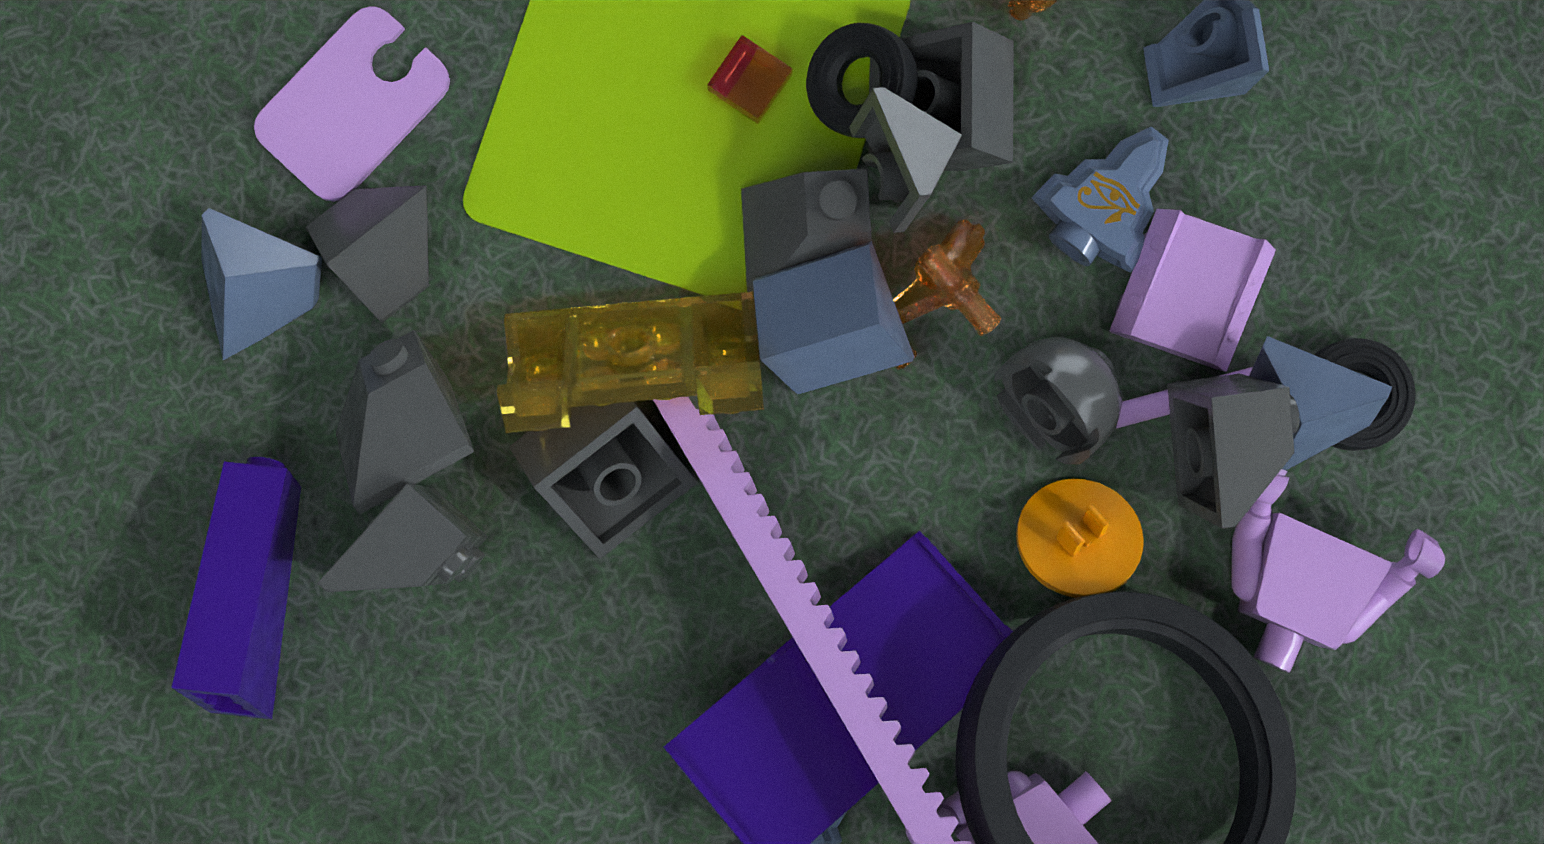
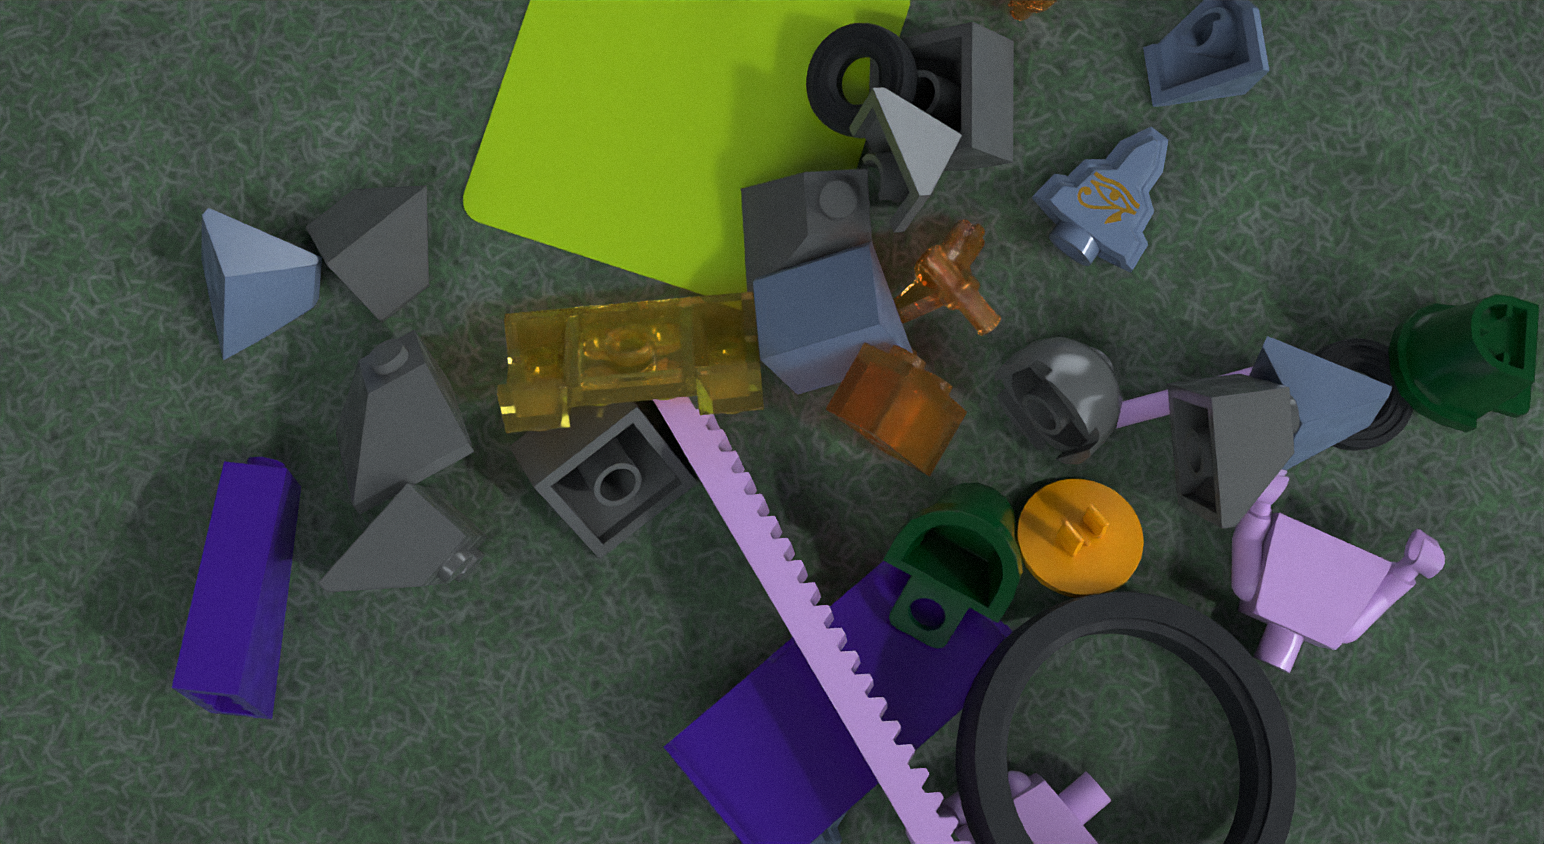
lavender piece [254,6,450,202] -> none
clear red tile [707,35,793,124] -> none
lavender slope [1110,209,1276,372] -> none
none -> clear orange brick [825,342,967,477]
none -> dark green container [883,482,1023,648]
none -> dark green container [1388,294,1539,433]

